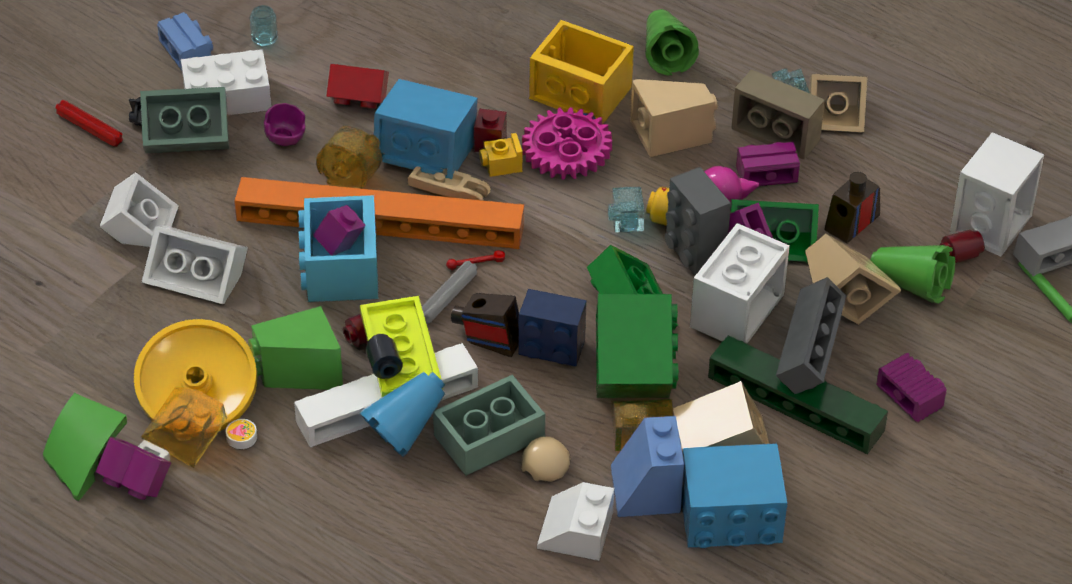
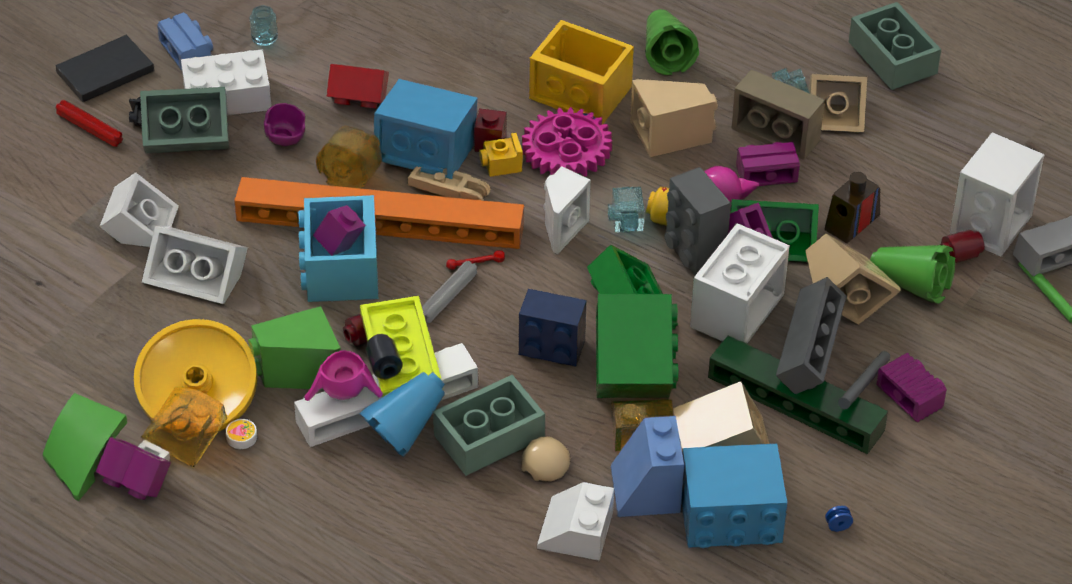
dark brown torso [451,293,519,357] -> none
none -> black tile [55,34,154,102]
none -> dark pink piece [305,350,383,401]
none -> white slope [544,166,591,254]
none -> blue piece [825,506,853,532]
none -> dark grey bar [838,351,890,409]
none -> sand green brick [849,2,941,90]

